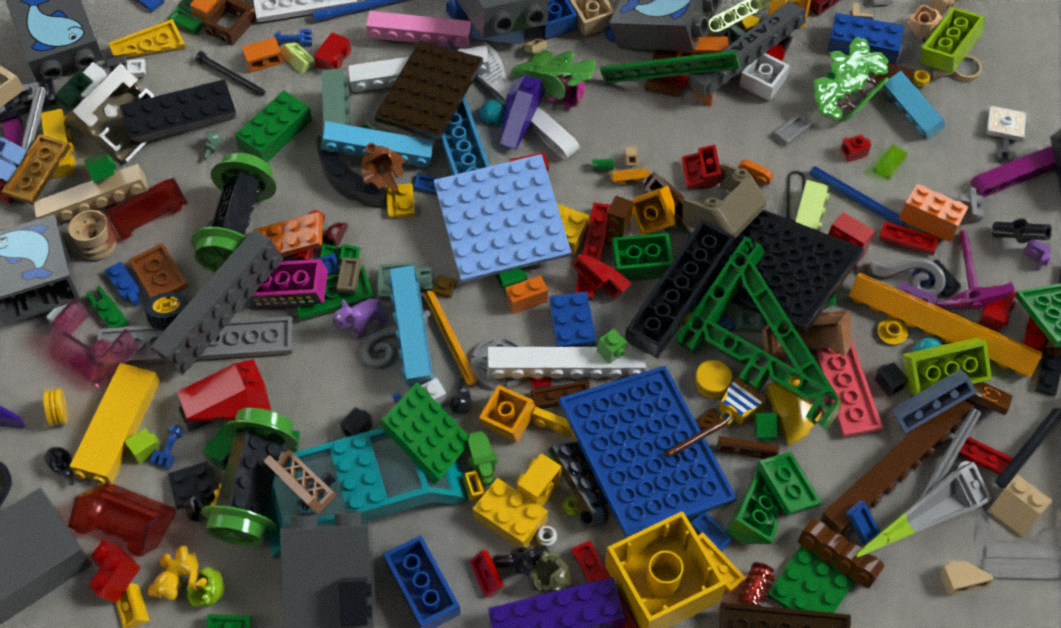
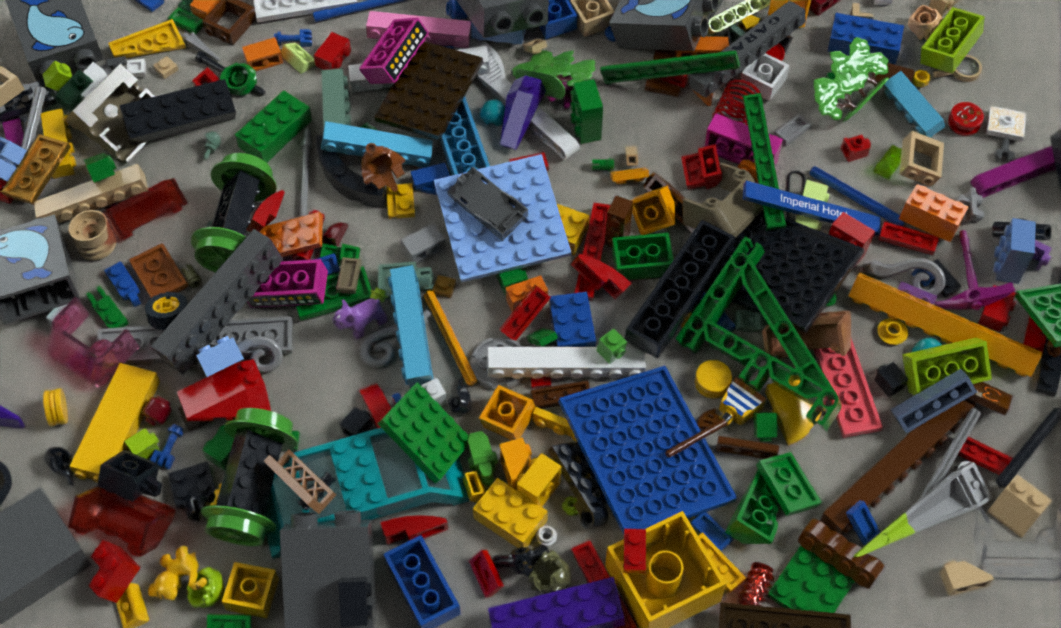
none -> lime brick [43,61,73,93]
none -> black hinge [97,450,162,502]
none -> dark red head [142,395,172,426]
none -> tan plate [153,56,179,79]
none -> olive pin [181,264,202,288]
none -> light grey piece [182,32,220,61]
none -> red brick [192,67,220,87]
none -> light blue piece [196,336,244,377]
none -> light grey plant [197,336,283,373]
none -> green hat [220,62,257,96]
none -> yellow brick [222,562,279,619]
none -> red slope [246,190,285,233]
none -> light grey bar [299,128,312,217]
none -> dark pink brick [359,17,429,84]
none -> red slope [359,383,391,429]
none -> lime plate [370,287,388,303]
none -> red slope [380,515,448,545]
none -> light grey brick [401,224,445,264]
none -> blue tile [410,162,450,189]
none -> dark grey piece [447,167,528,241]
none -> red plate [499,285,551,341]
none -> light orange slope [499,437,532,490]
none -> green tile [526,328,558,347]
none -> green brick [570,79,603,144]
none -> red plate [623,529,646,574]
none -> dark pink brick [704,114,783,166]
none -> red piece [712,80,762,126]
none -> green tile [743,93,786,231]
none -> blue tile [743,180,880,236]
none -> tan window [899,131,944,187]
none -> red head [948,102,984,136]
none -> medium blue brick [993,218,1036,284]

